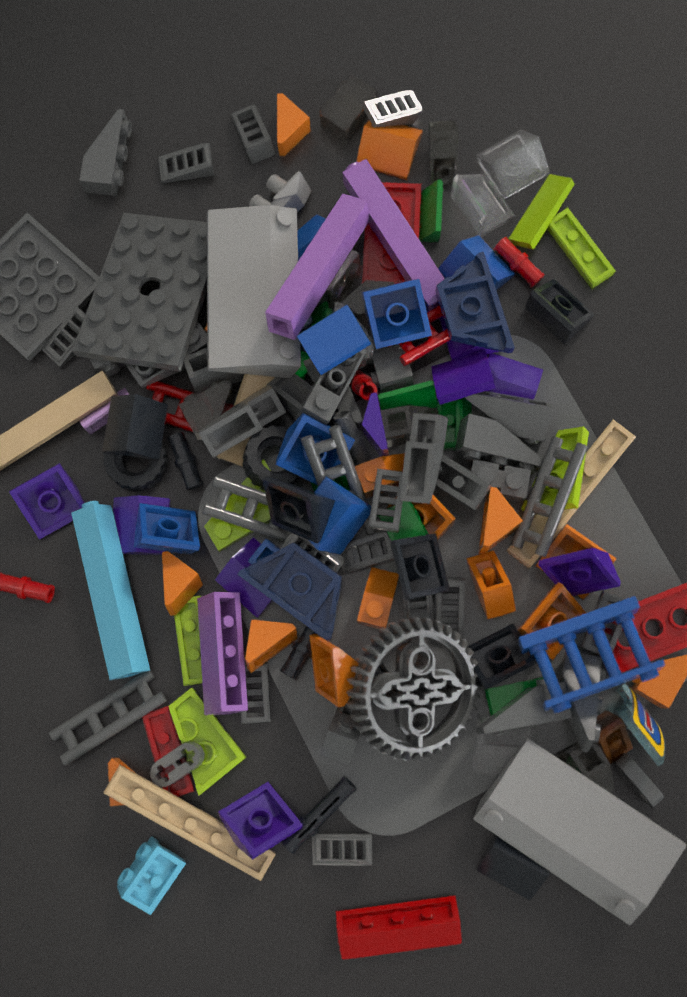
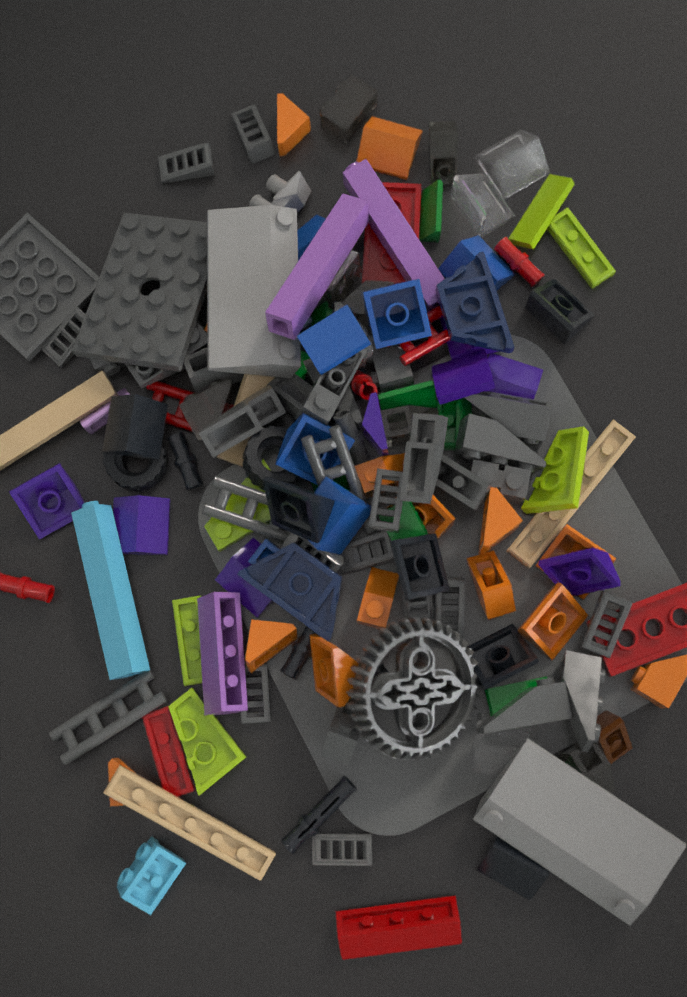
dark grey slope [79,109,132,196] -> none
blue slope [134,503,200,555] -> none
dark grey beam [150,742,204,787] -> none
orange slope [162,551,203,616] -> none
dark purple slope [218,782,303,860] -> none
slope [362,91,423,128] -> none
dark grey bar [511,436,588,558] -> none
blue fence [518,596,665,714] -> none
dark grey beam [614,753,664,808] -> none
slope [616,683,666,767] -> none

